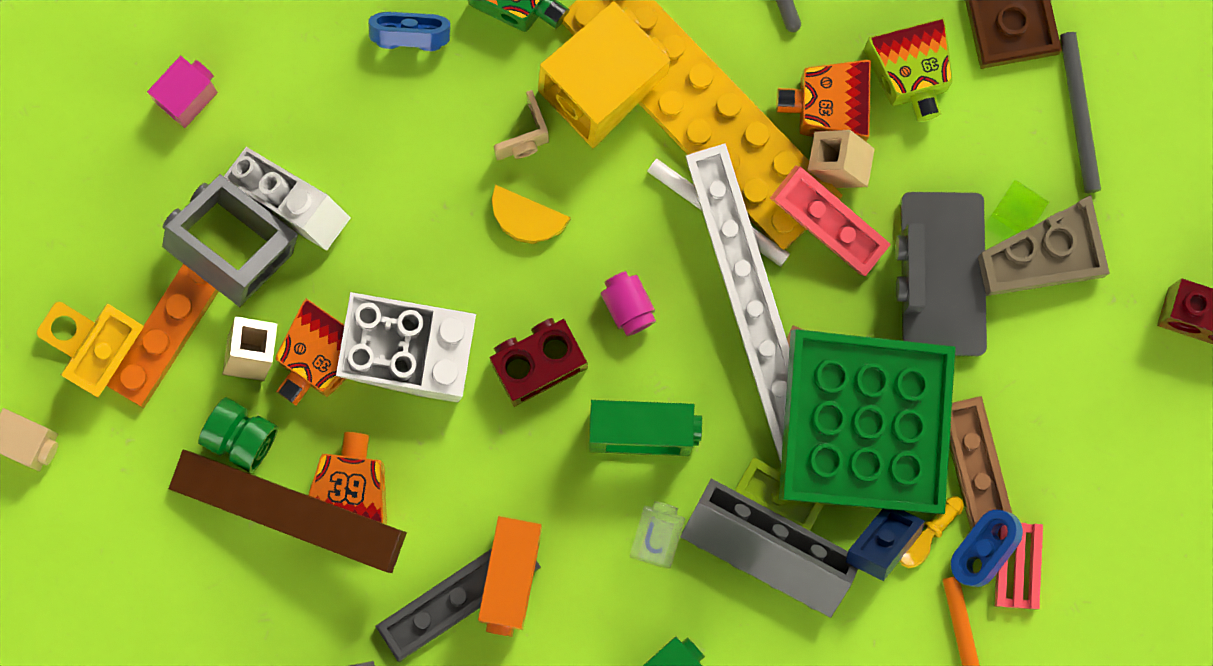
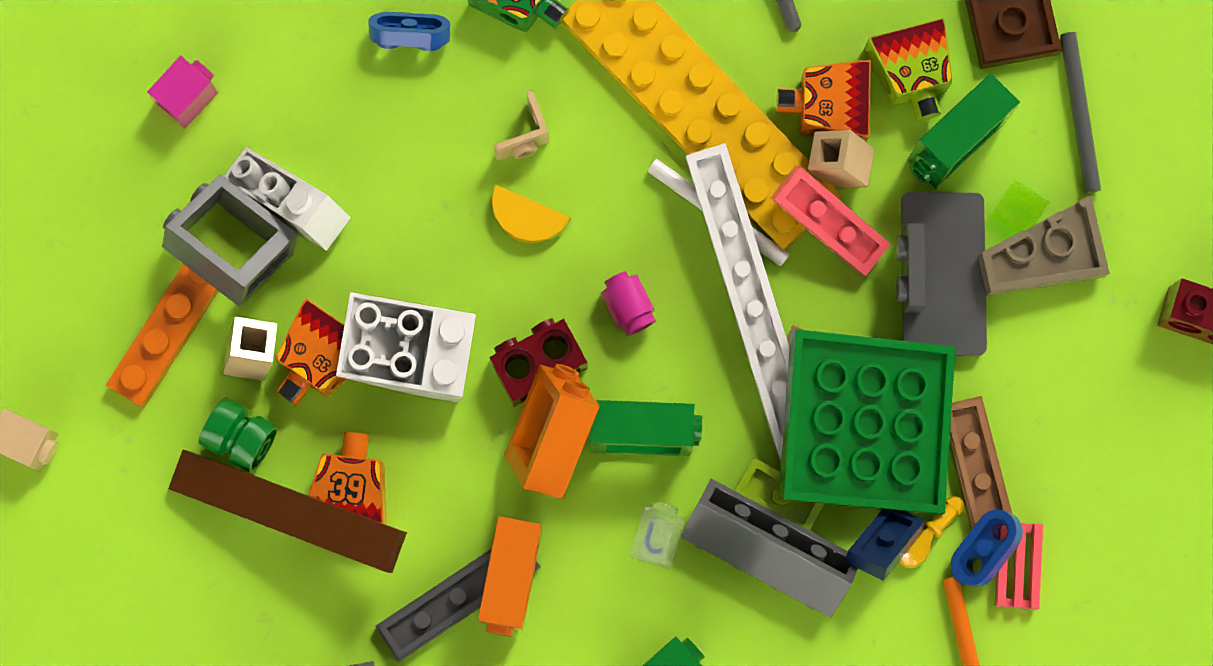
yellow piece [37,302,144,398] -> none
yellow slope [538,1,671,148] -> none
none -> orange window [504,364,600,499]
none -> green window [907,73,1020,189]

